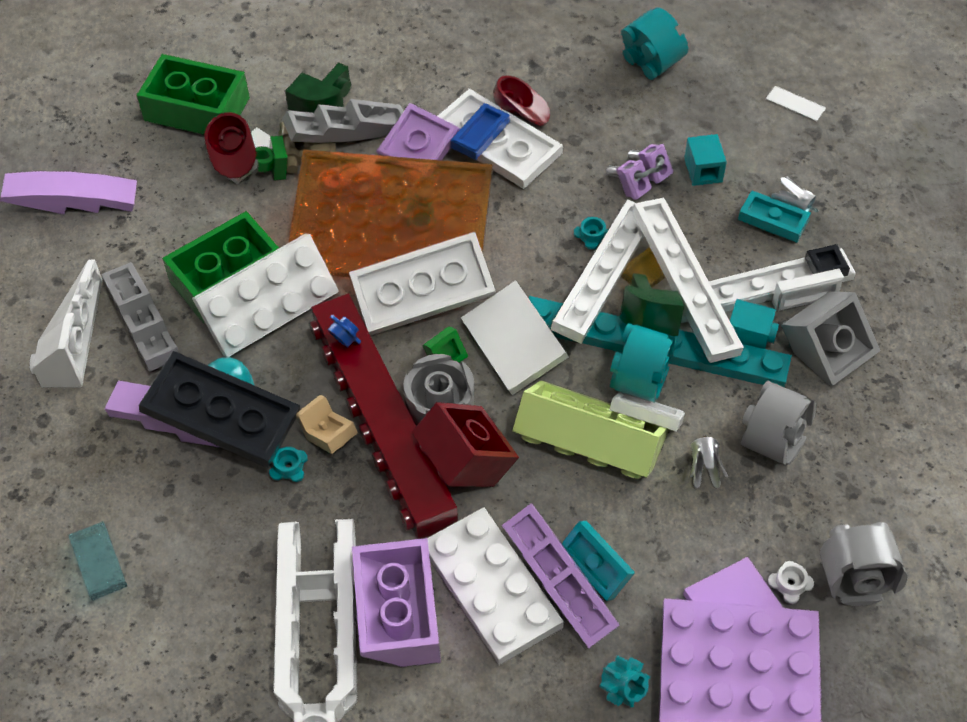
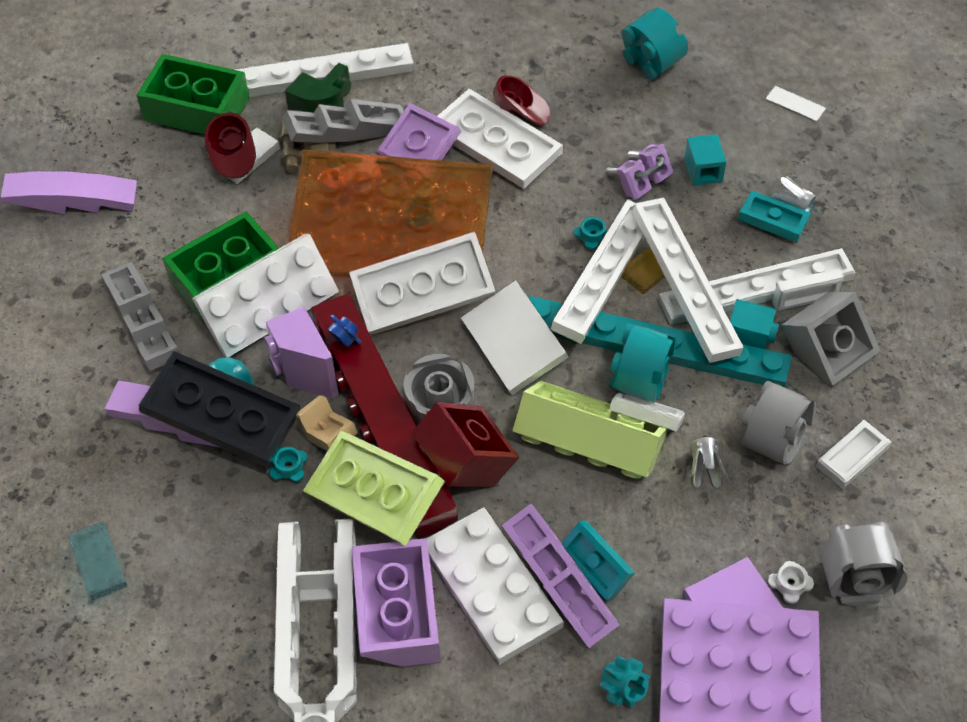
white wedge [30,260,102,388] -> none
green tile [256,136,288,180] -> none
green tile [423,326,468,363] -> none
blue tile [450,103,510,160] -> none
dark green brick [619,274,684,336] -> none
black tile [805,244,850,277] -> none
none -> white plate [236,43,414,97]
none -> lavender slope [264,306,339,398]
none -> yellowish green plate [303,430,445,546]
none -> white tile [816,420,891,489]

